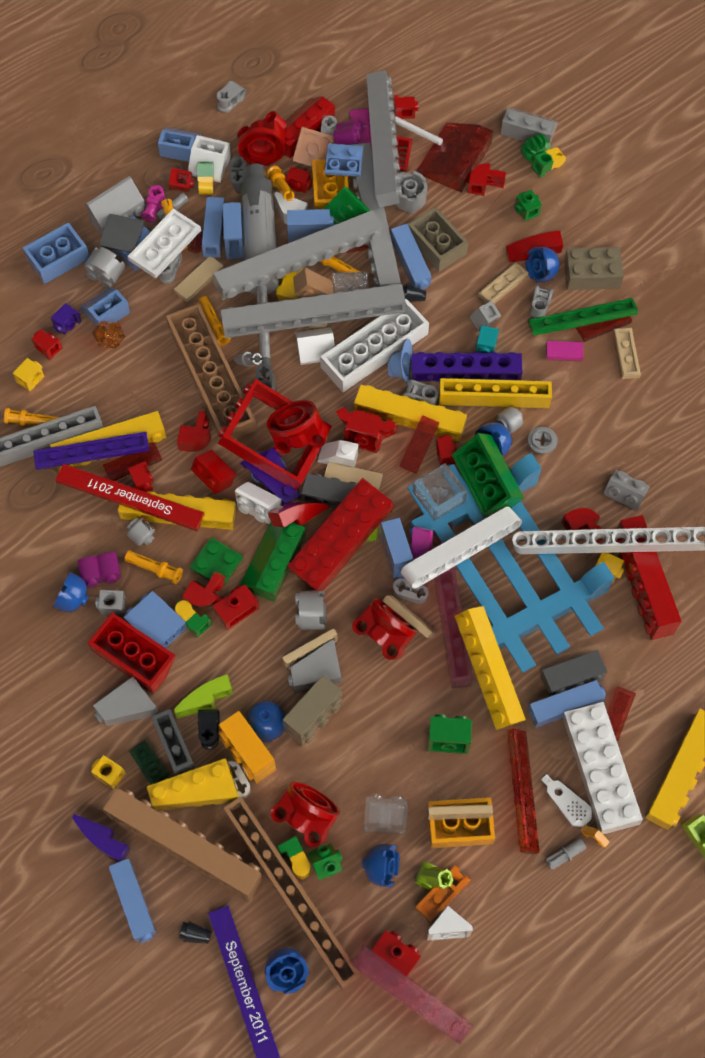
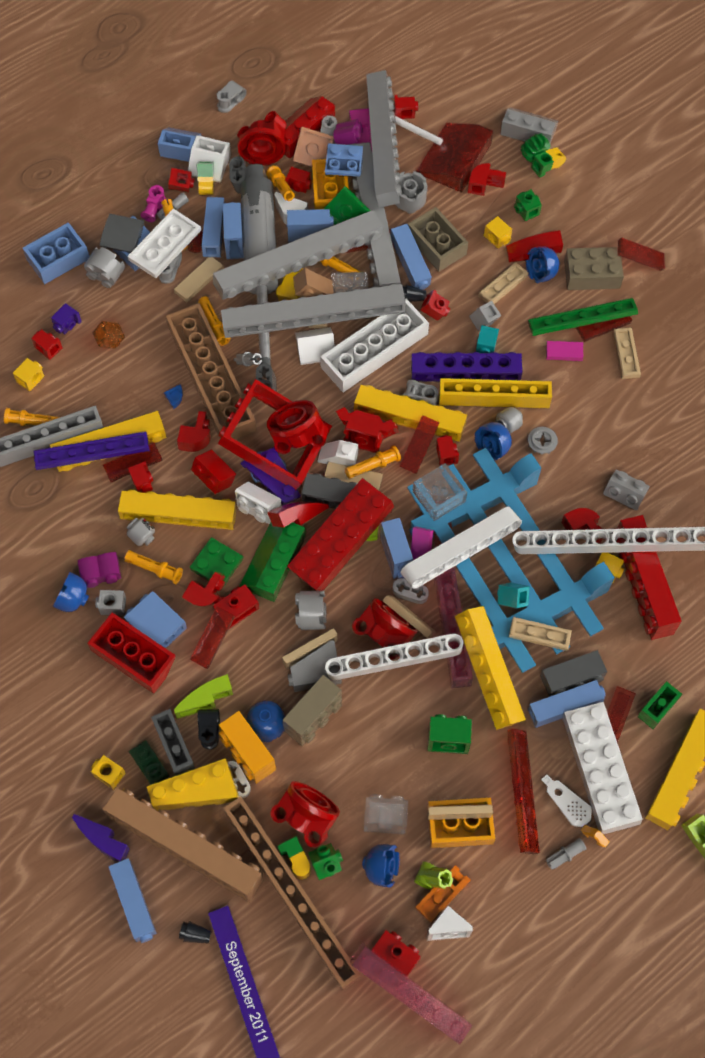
red tile [55,464,205,531] -> none
medium blue slope [80,287,130,332] -> none
light grey slope [86,176,146,235] -> none
light grey slope [93,677,159,727] -> none
leg [175,600,212,638] -> none
blue cylinder [265,948,309,994] -> none
medium blue piece [388,339,412,382] -> none
red slope [395,136,413,172] -> none
green slope [452,433,524,518] -> none
light grey piece [530,285,554,319] -> none
none -> blue tile [164,385,183,409]
none -> clear red tile [190,607,235,669]
none -> white beam [325,634,463,680]
none -> light orange pin [345,445,401,479]
none -> red brick [420,290,451,321]
none -> yellow brick [484,216,512,249]
none -> teal brick [497,582,530,608]
none -> tan tile [509,617,572,651]
none -> clear red tile [618,237,665,271]
none -> green brick [637,681,682,730]

